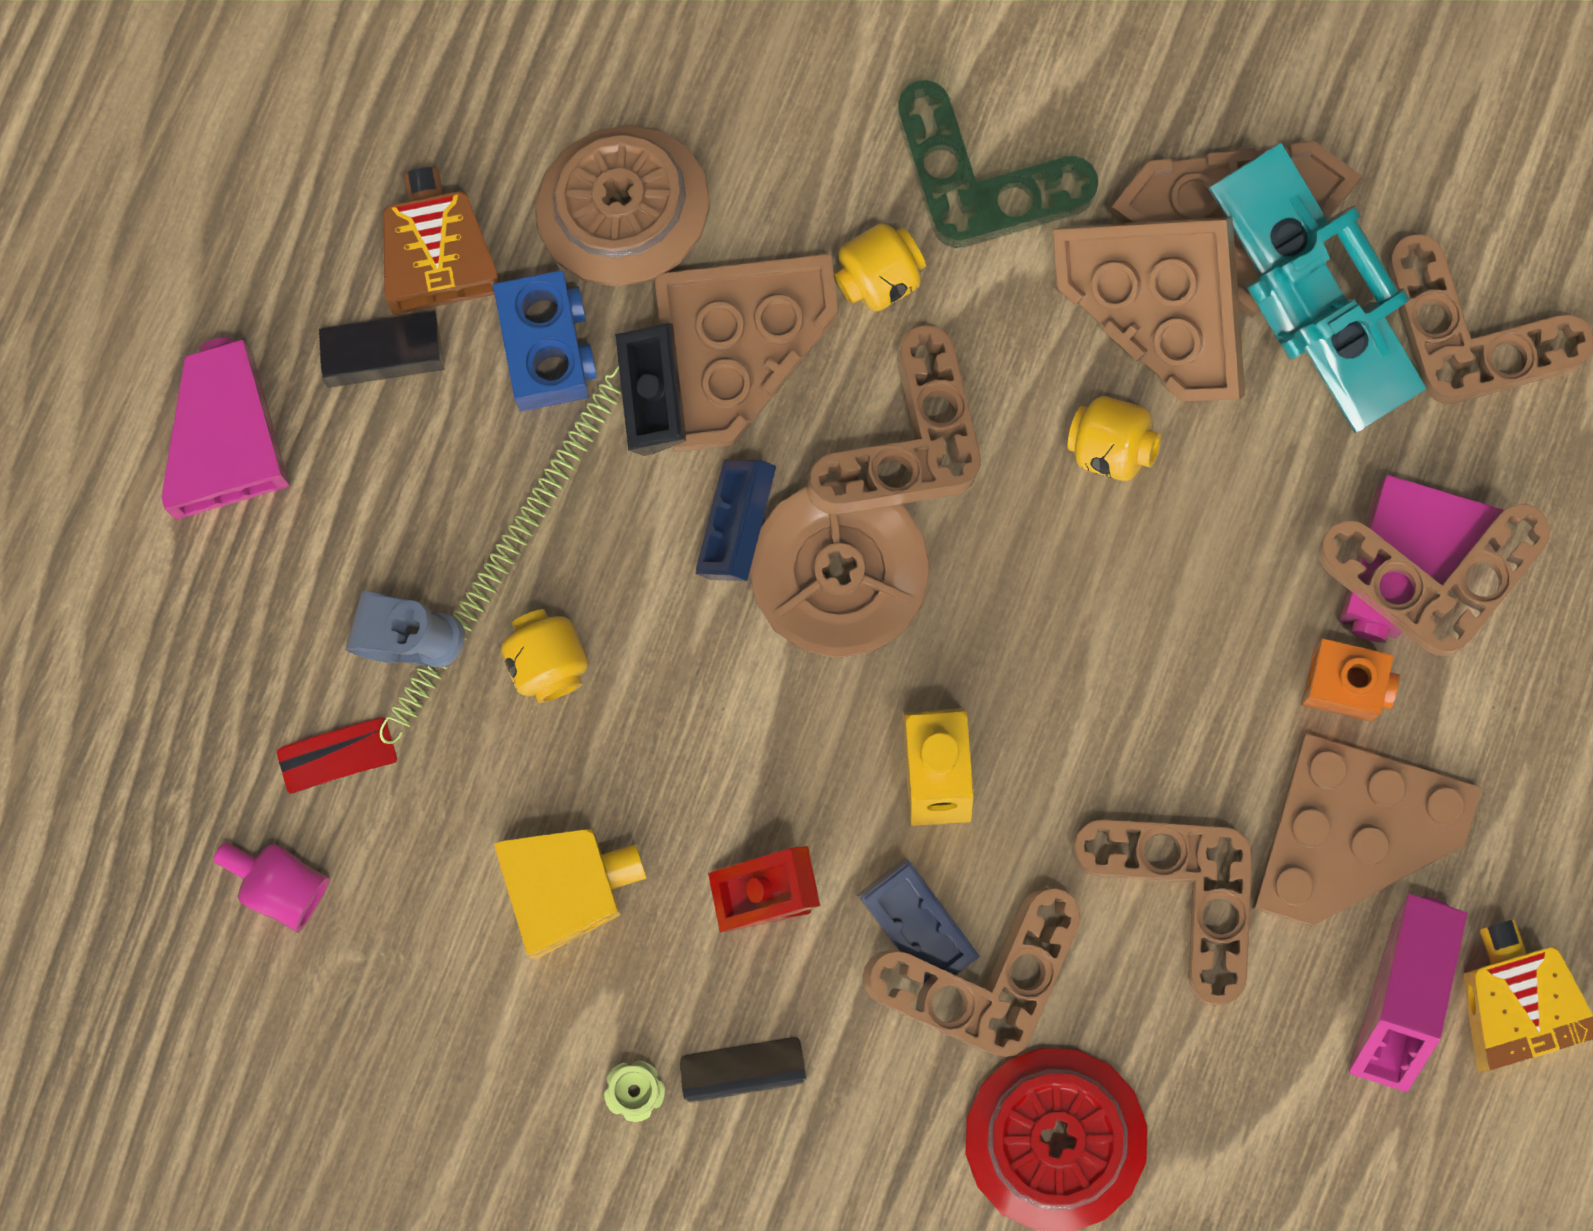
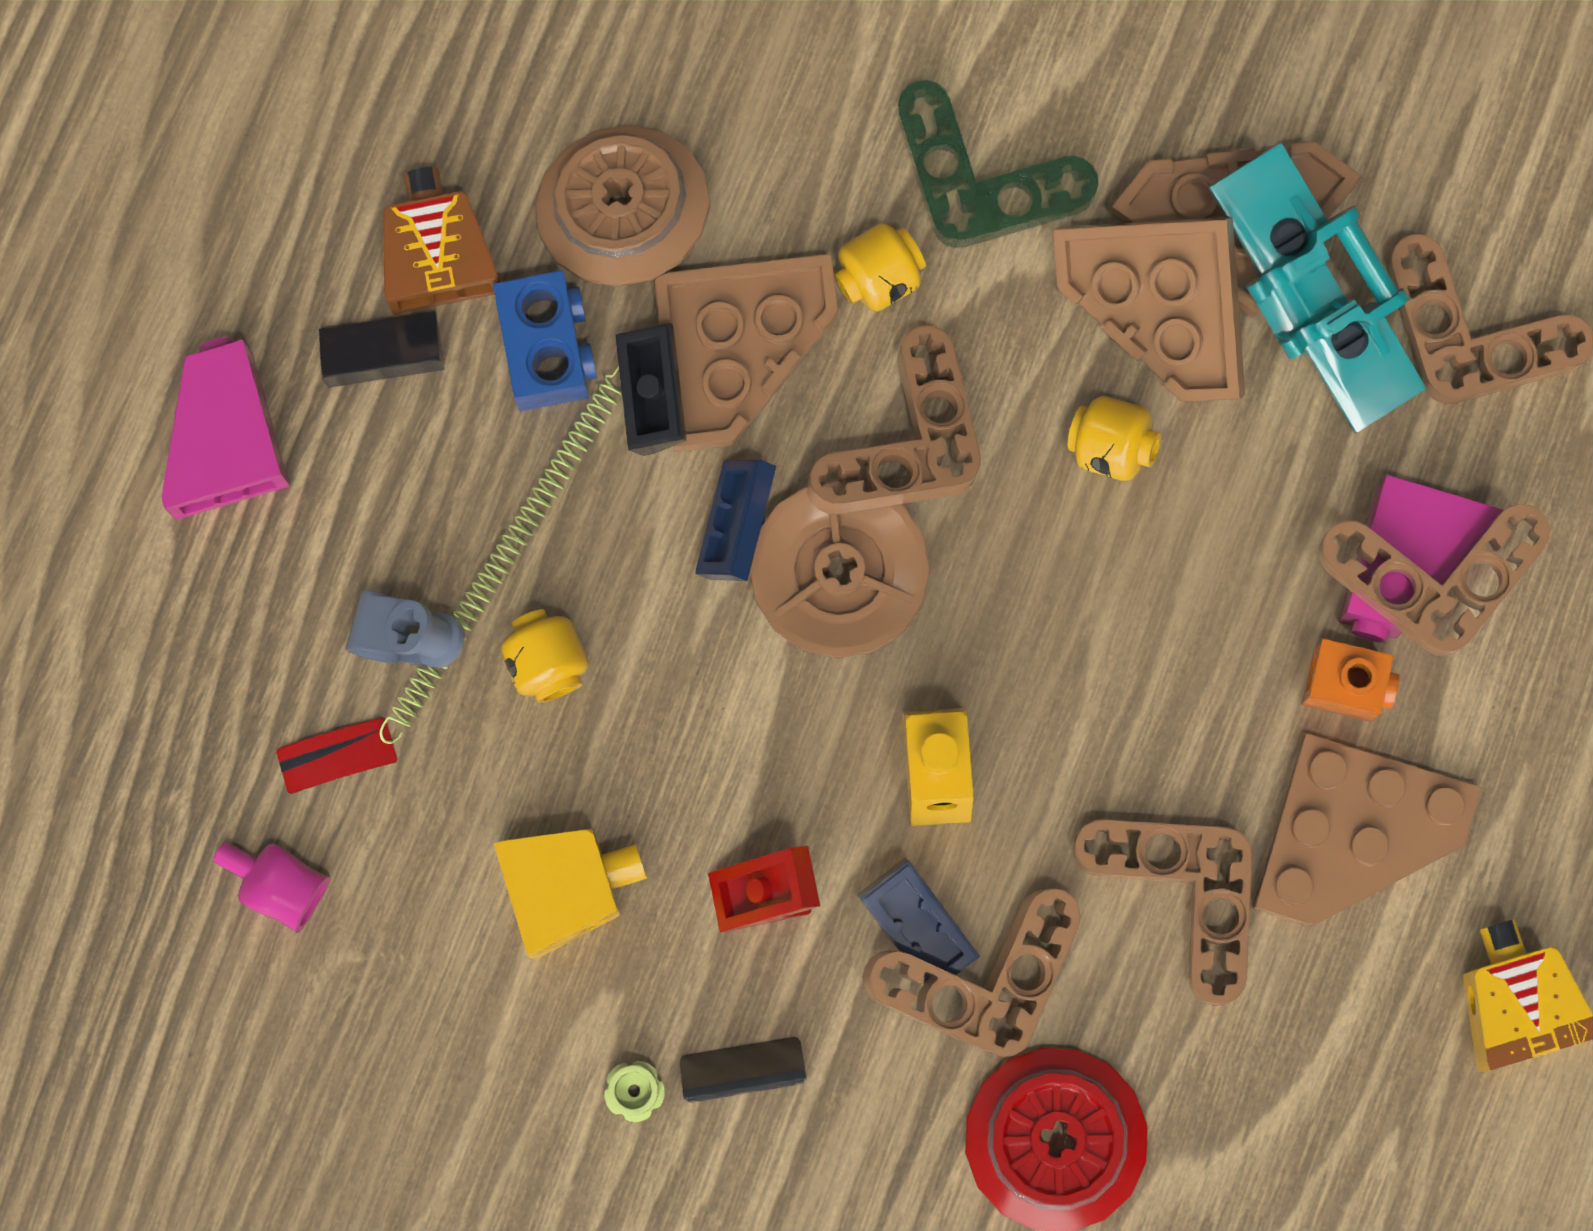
dark pink slope [1348,894,1468,1092] -> none

